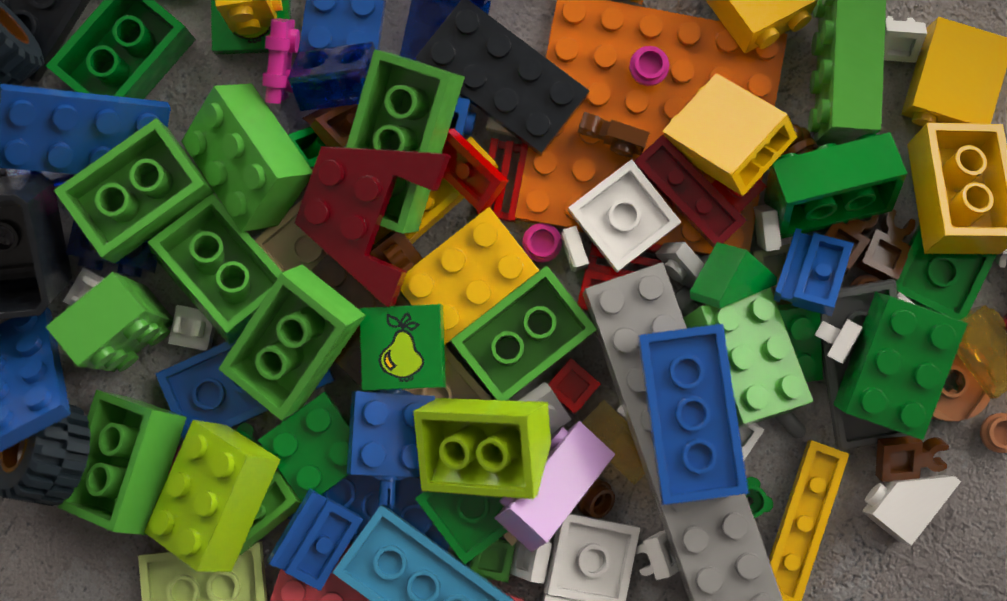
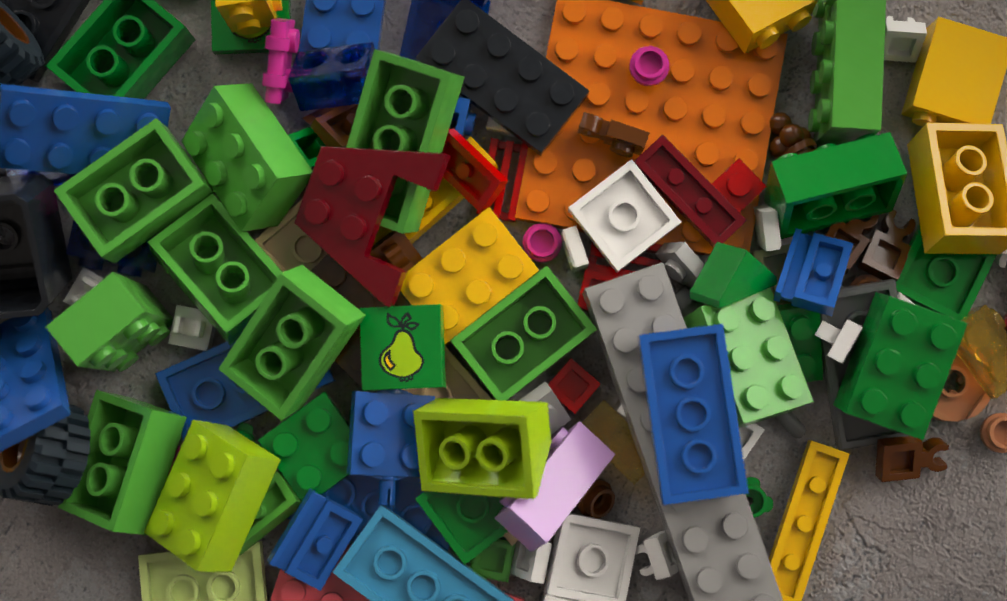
yellow brick [662,73,797,197] -> none
white slope [862,475,961,546] -> none

